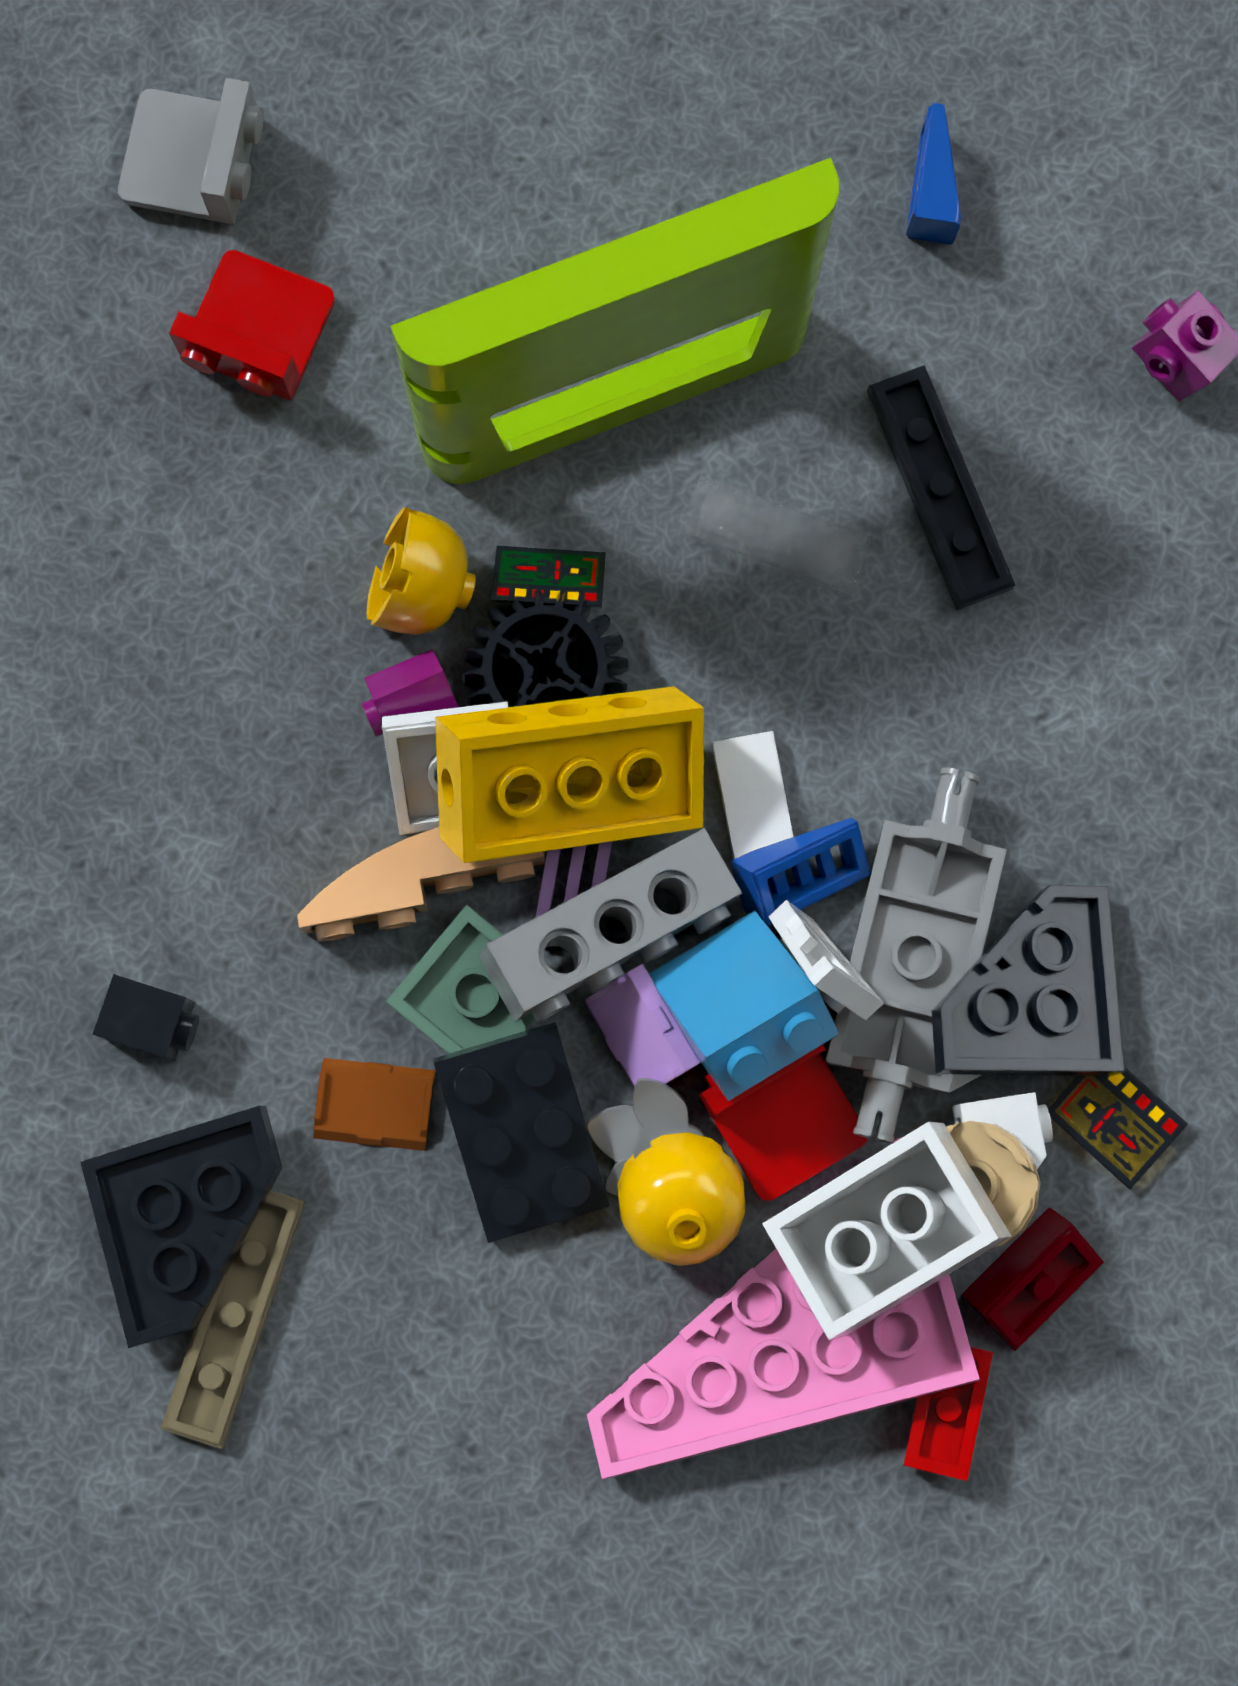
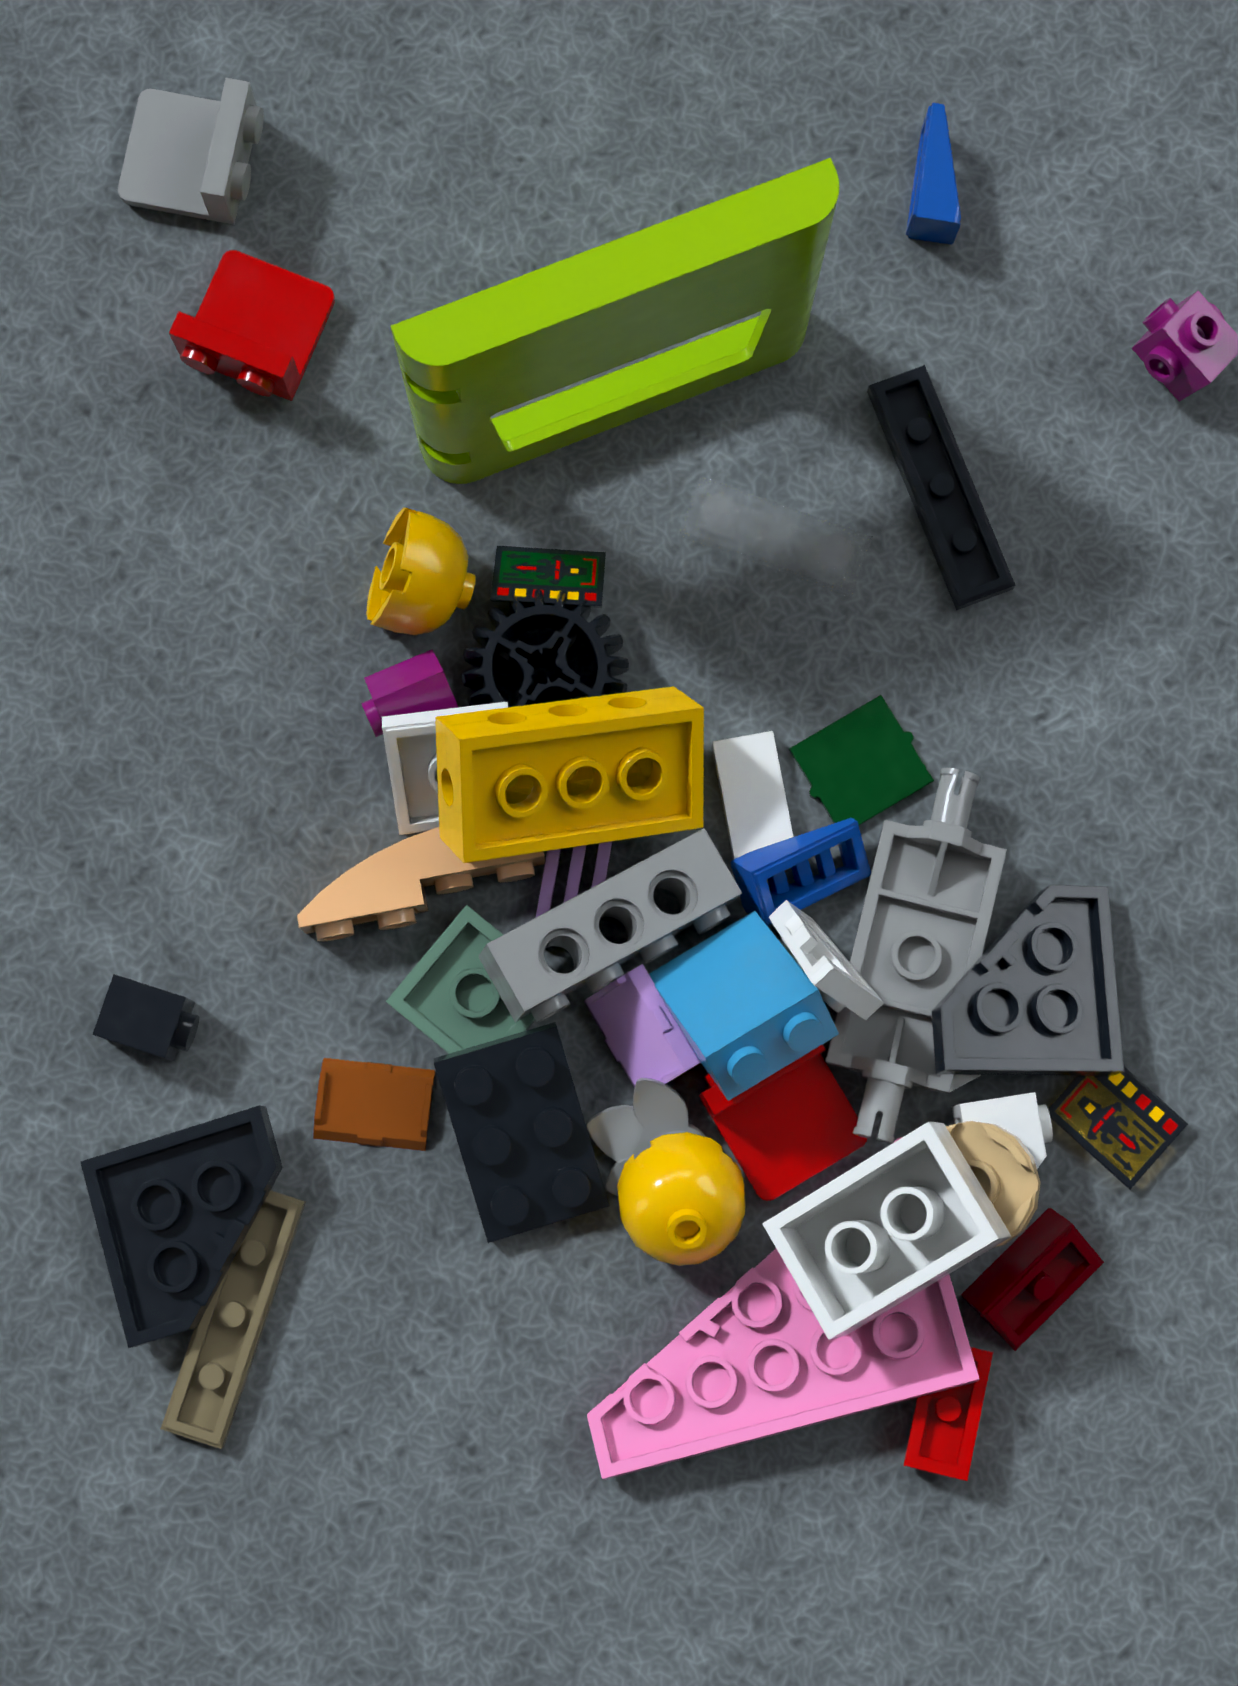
none -> dark green piece [789,695,934,825]

